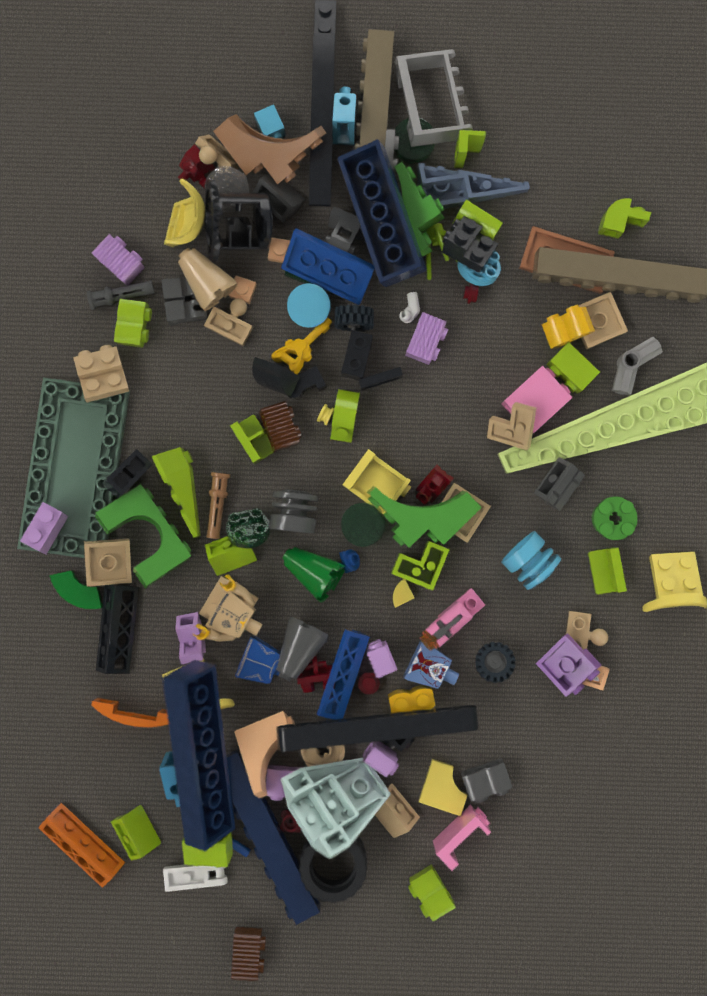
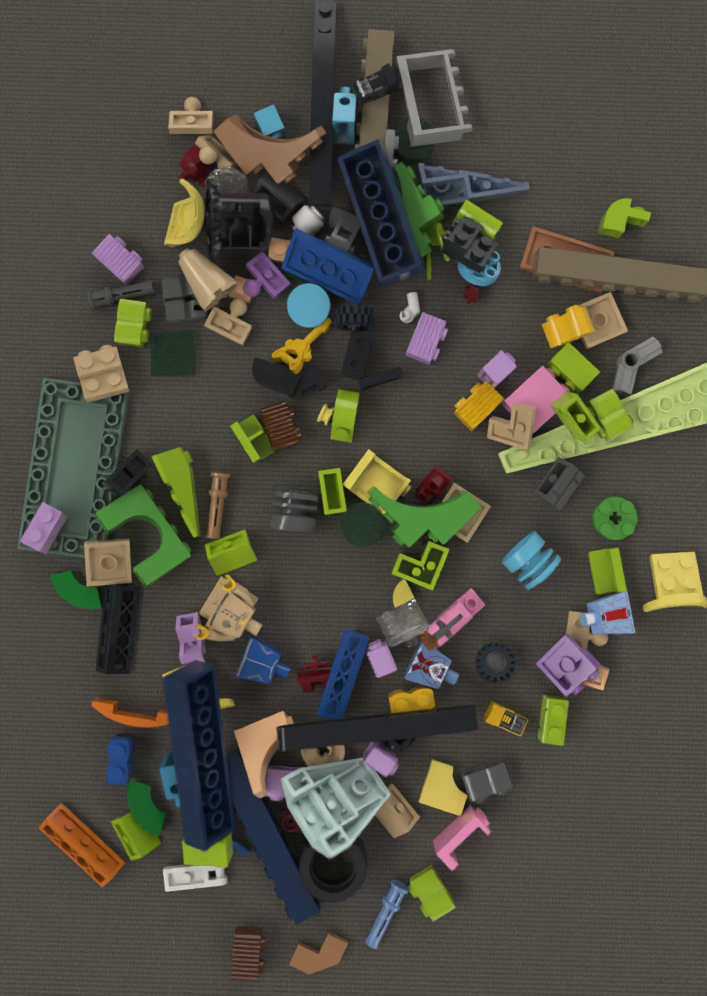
clear green tile [226,508,270,549] -> none
dark grey cone [276,617,329,682] -> none
green cone [283,547,345,602] -> none
blue plate [339,549,360,573] -> none
dark red plate [358,672,380,694] -> none
lime panel [454,130,486,168] -> none
none -> blue brick [106,734,135,785]
none -> green tile [126,781,166,836]
none -> clear green tile [150,331,195,377]
none -> tan plate [168,97,214,134]
none -> medium lavender plate [243,251,291,299]
none -> medium nougat tile [289,931,348,974]
none -> white head [292,205,324,236]
none -> lime brick [318,468,347,516]
none -> black leg [353,63,397,104]
none -> medium blue pin [365,880,409,949]
none -> clear plate [377,599,431,648]
none -> yellow brick [454,381,504,431]
none -> lavender brick [477,350,517,388]
none -> leg [483,701,529,736]
none -> lime brick [537,695,569,746]
none -> lime brick [550,391,601,442]
none -> light blue torso [580,591,636,635]
none -> lime brick [586,389,634,441]

